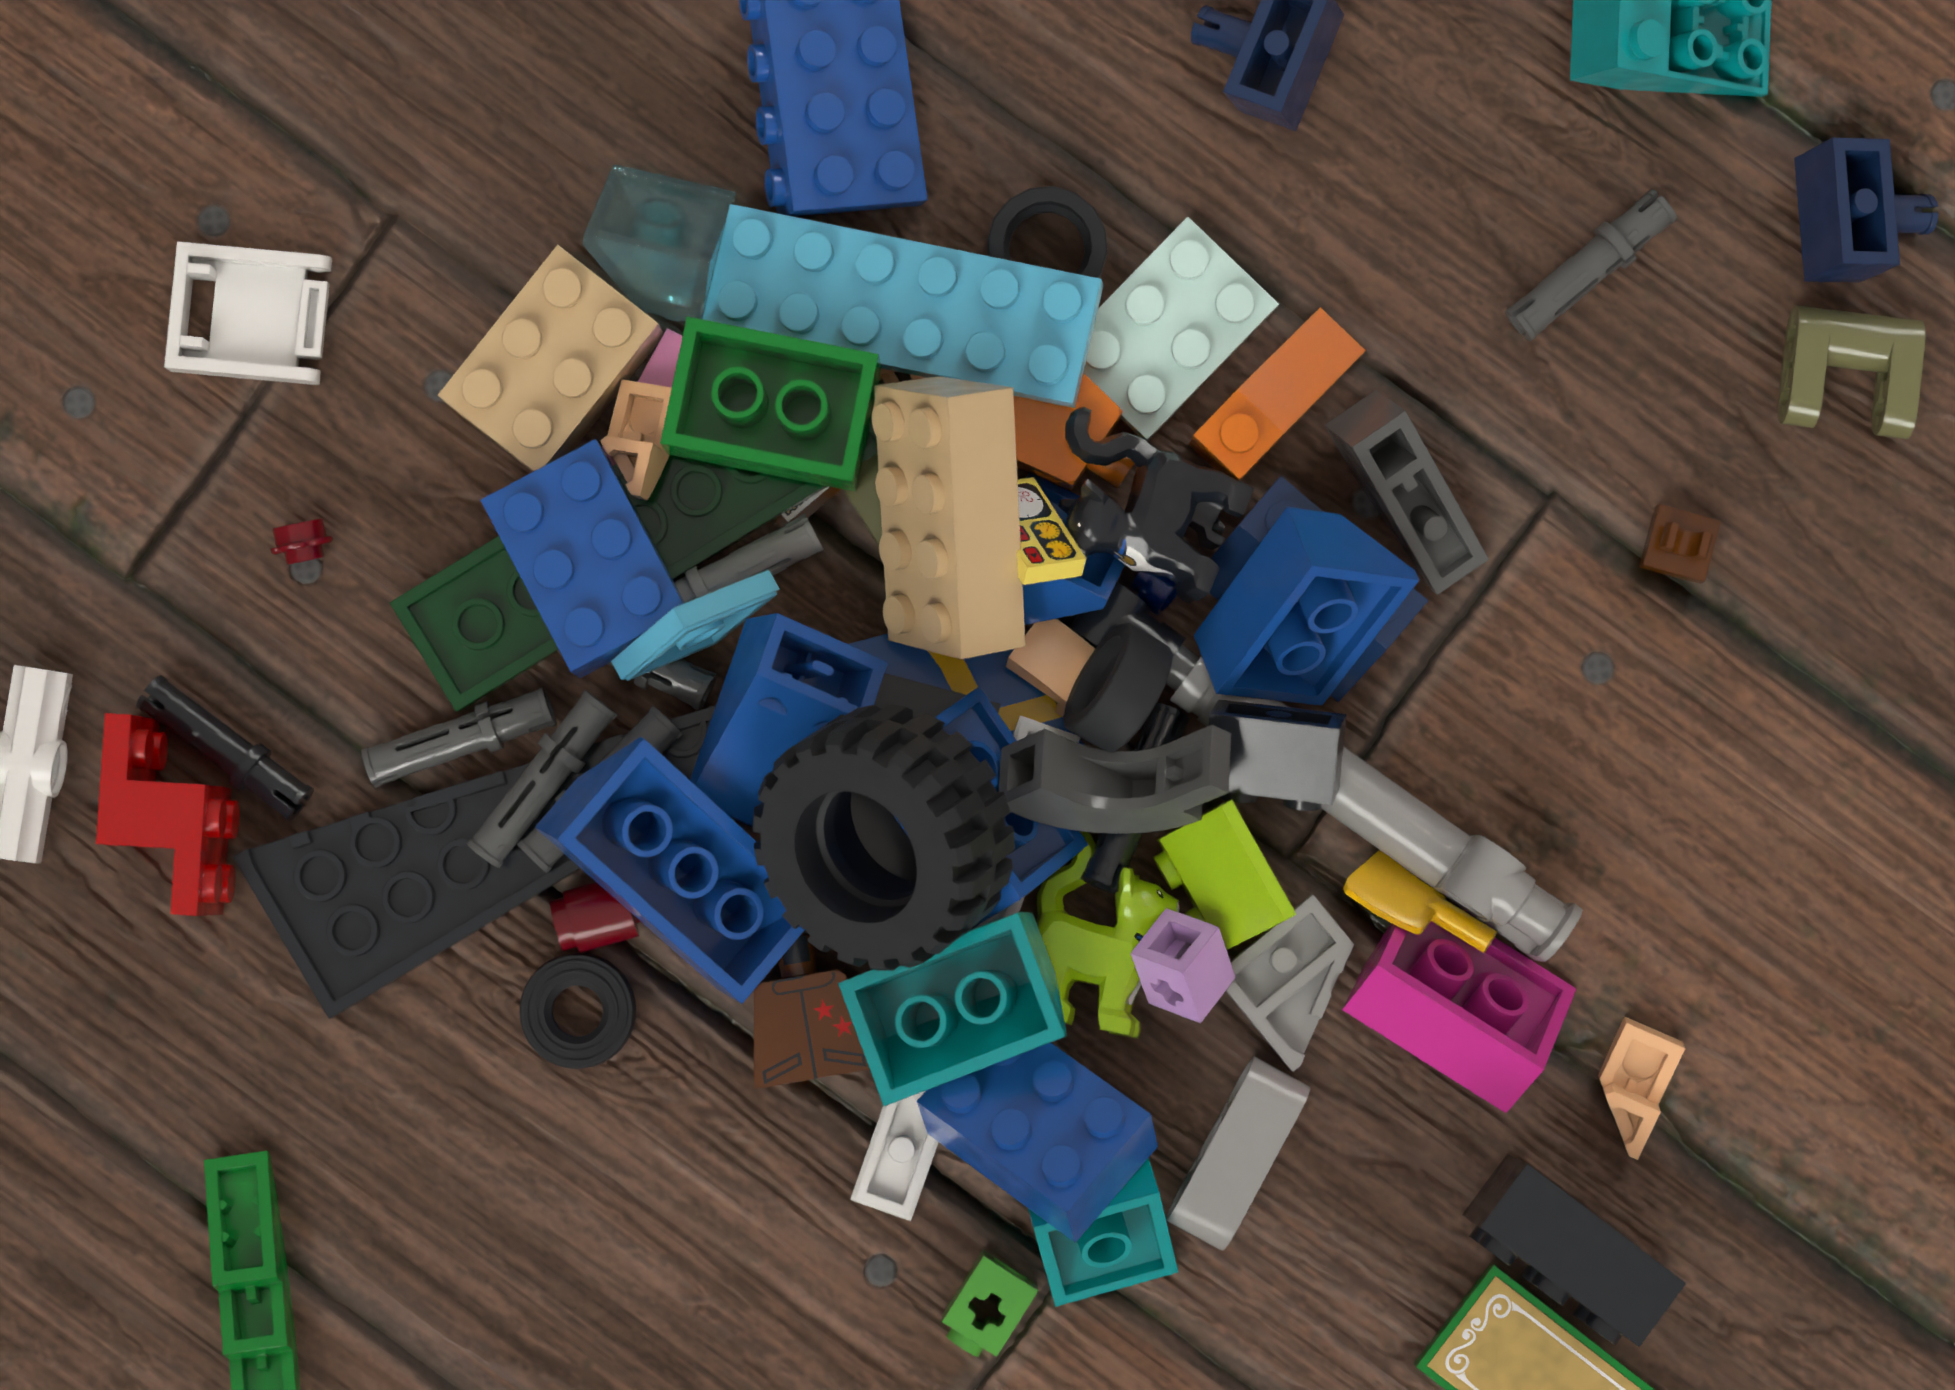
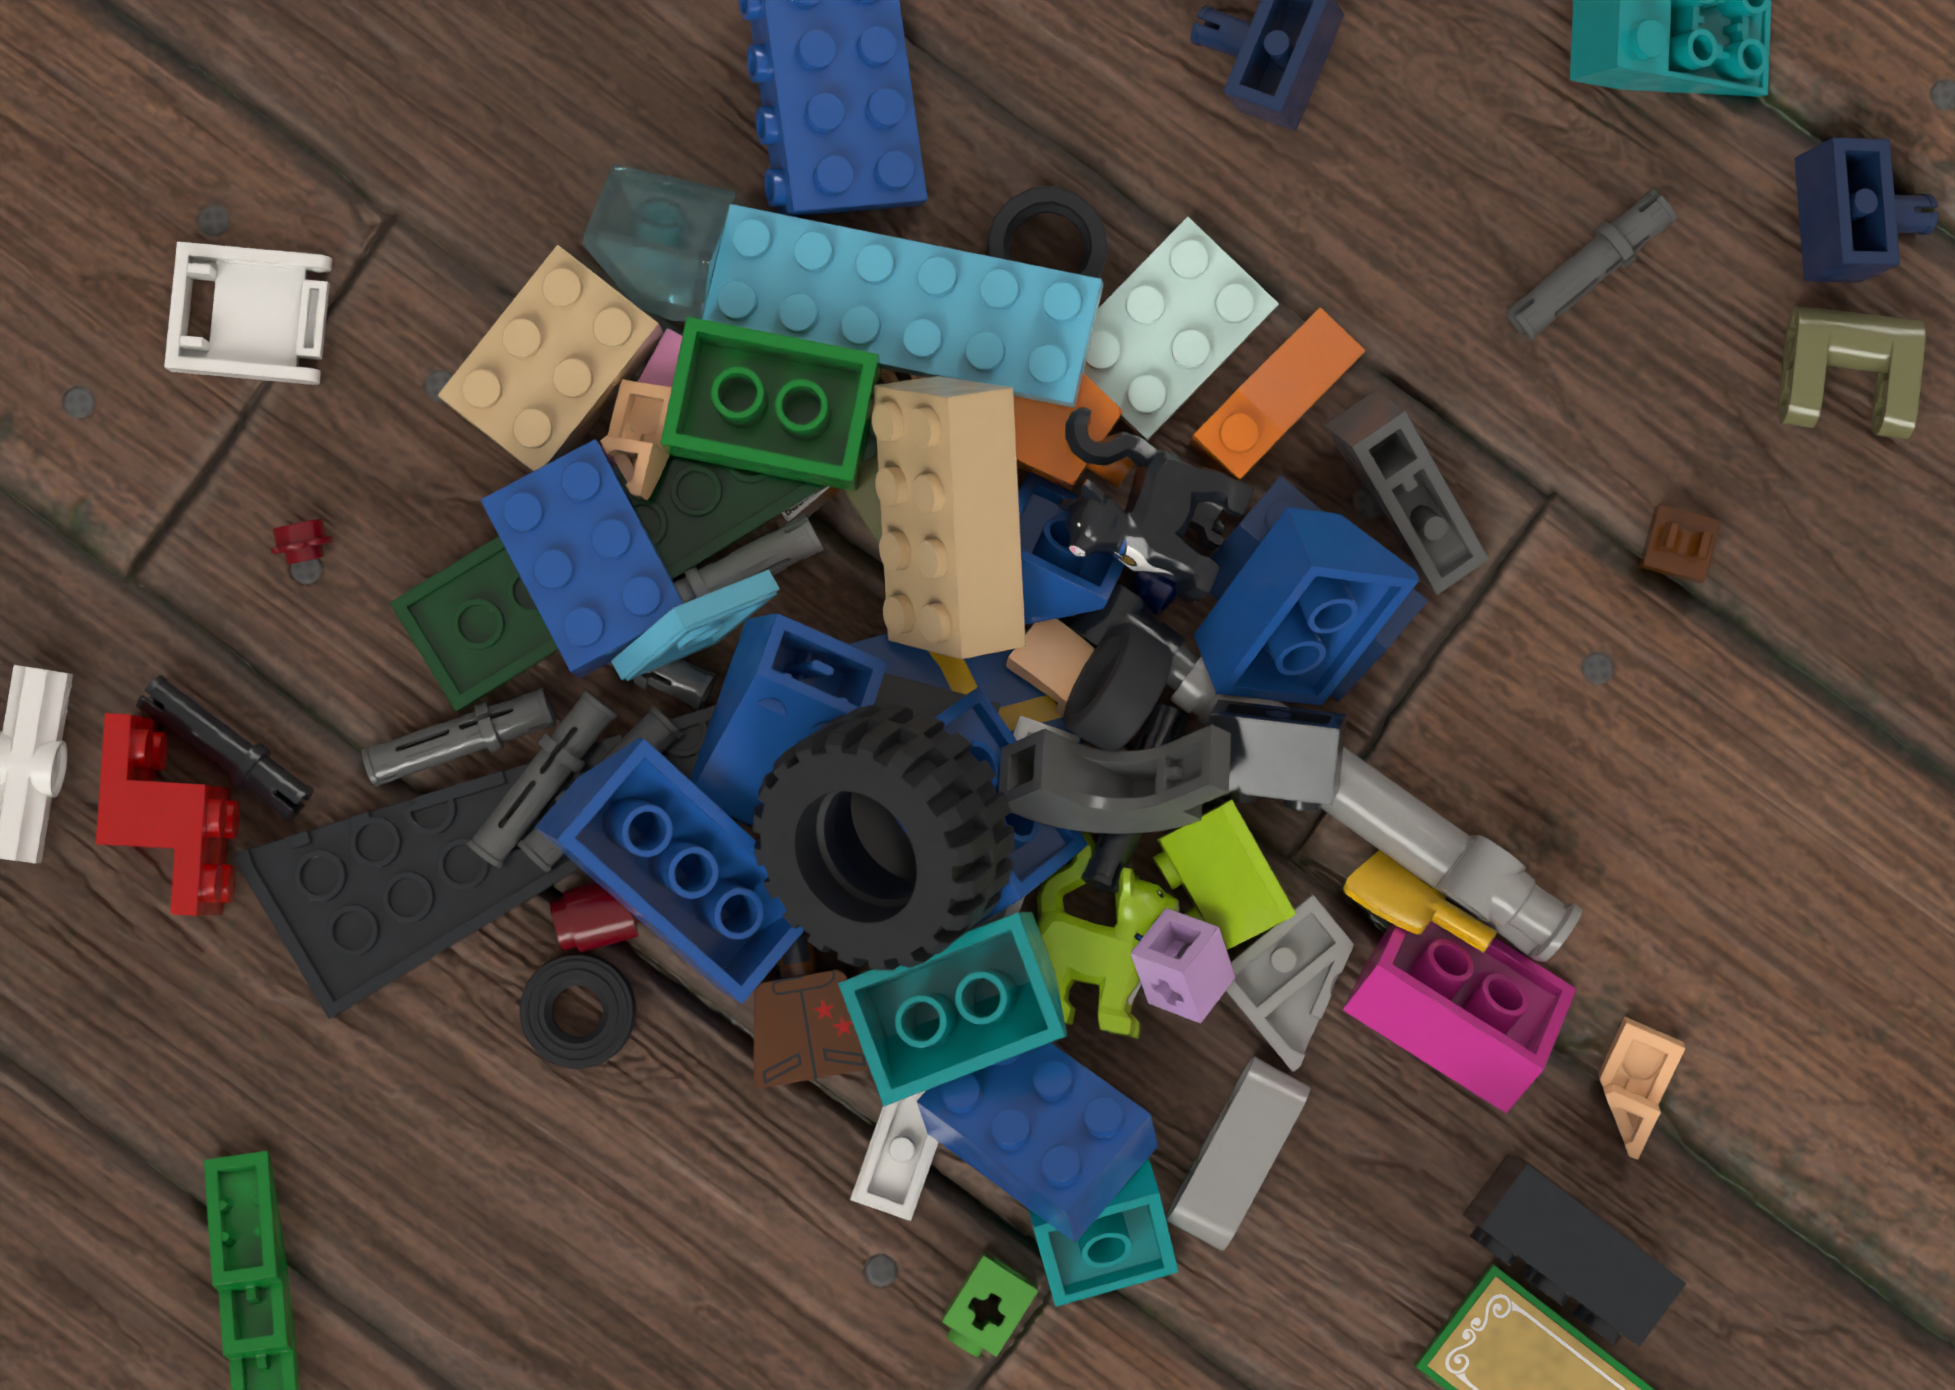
tile [1017,477,1086,585] -> none

